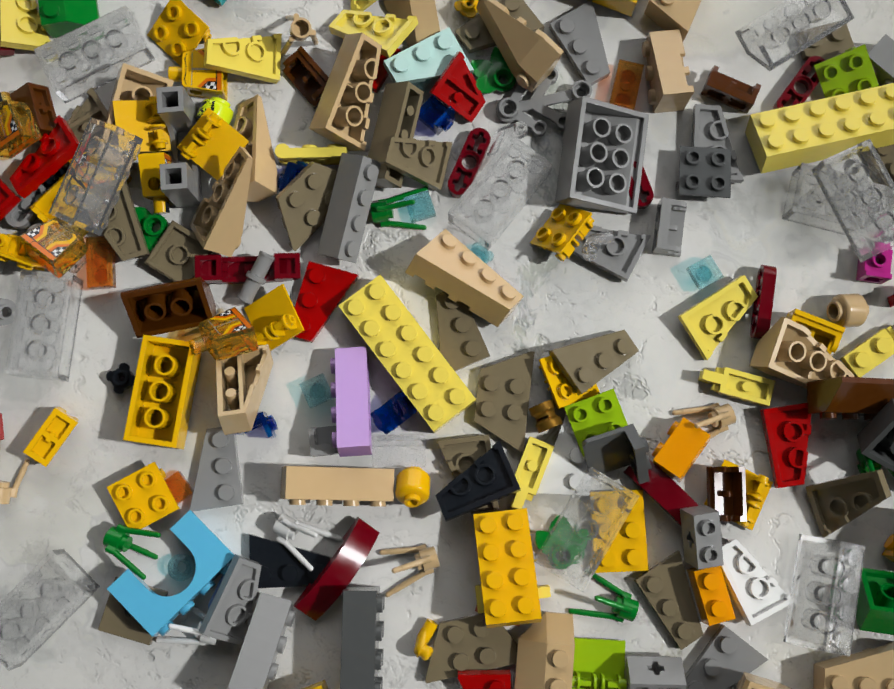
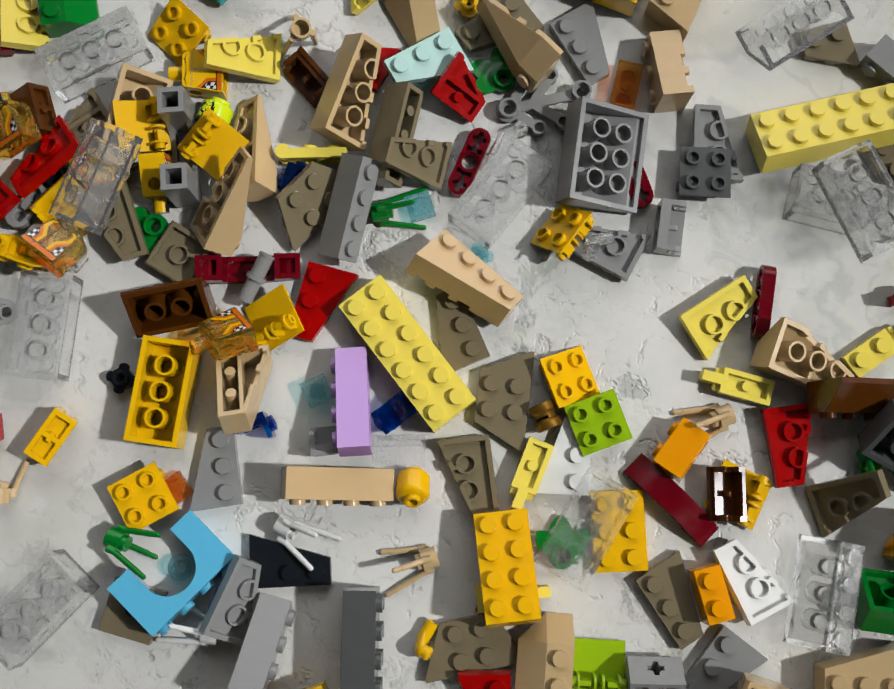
clear orange plate [85,236,116,290] -> none
dark red slope [293,517,379,621] -> none
light yellow wing [328,10,418,58] -> none
clear blue bracket [418,95,455,135] -> none
black wing [435,440,521,522] -> none
dark tan wing [548,330,639,395] -> none
green plant [568,571,639,623] -> none
dark grey bracket [582,424,652,484] -> none
light grey brick [680,505,724,570] -> none
clear light blue plate [686,255,724,291] -> none
reddish brown hinge [701,65,761,114] -> none
dark red beam [773,56,825,109] -> none
yellow hinge [786,309,845,355] -> none
lime hinge [814,44,879,98] -> none
tan head [827,294,869,327] -> none
dark pink brick [856,243,893,284] -> none

